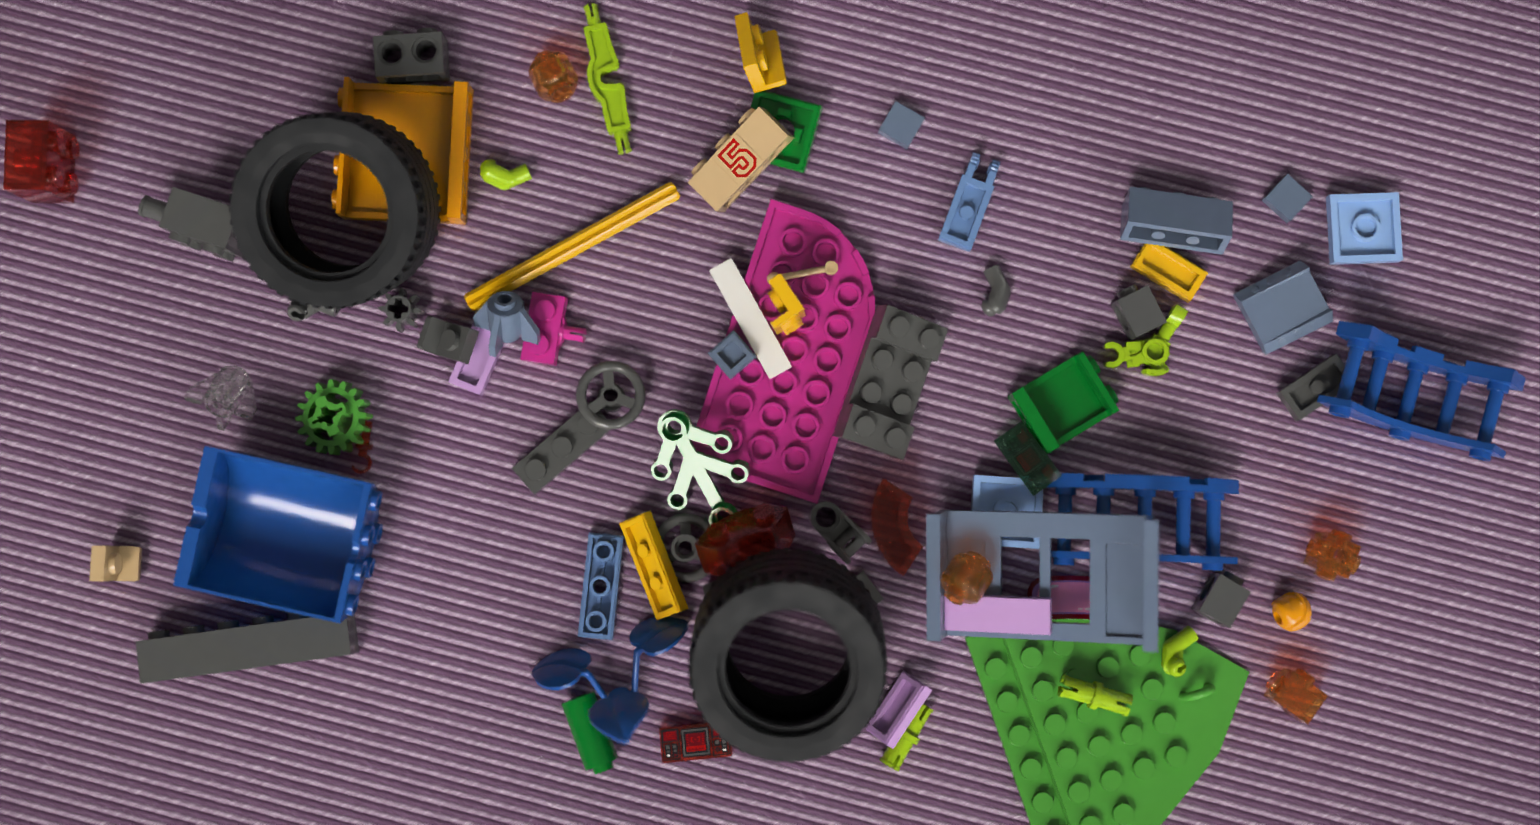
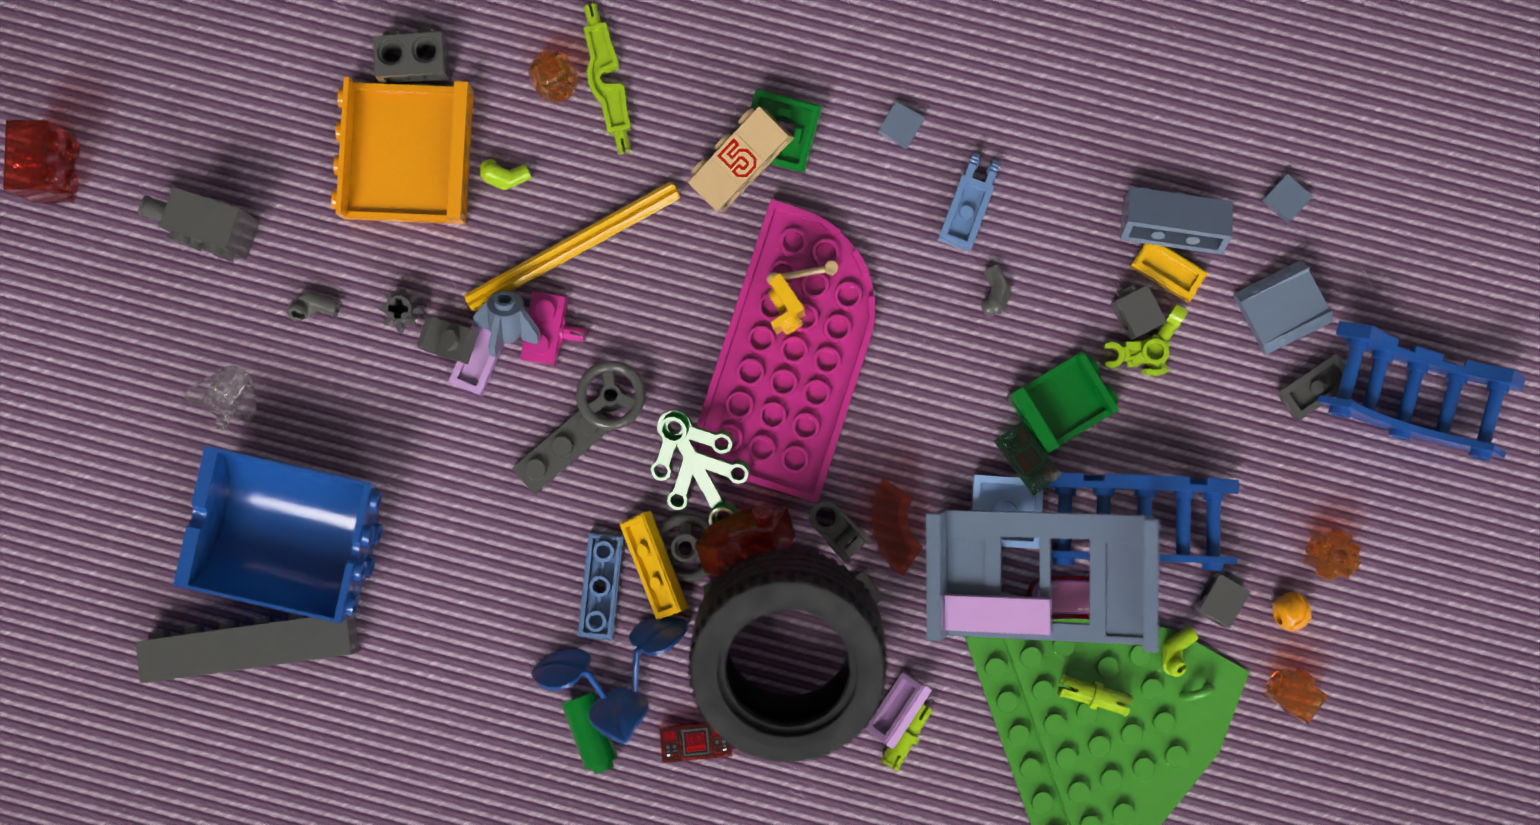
tan bracket [89,545,142,582] -> none
black tyre [229,112,441,309] -> none
bright green gear [295,379,373,456] -> none
clear red hand [352,420,373,474] -> none
sand blue tile [708,330,757,380] -> none
white sticker [709,258,792,379] -> none
yellow bracket [734,12,787,93] -> none
dark grey piece [832,304,948,460] -> none
clear orange head [940,551,993,605] -> none
light blue plate [1326,192,1403,265] -> none

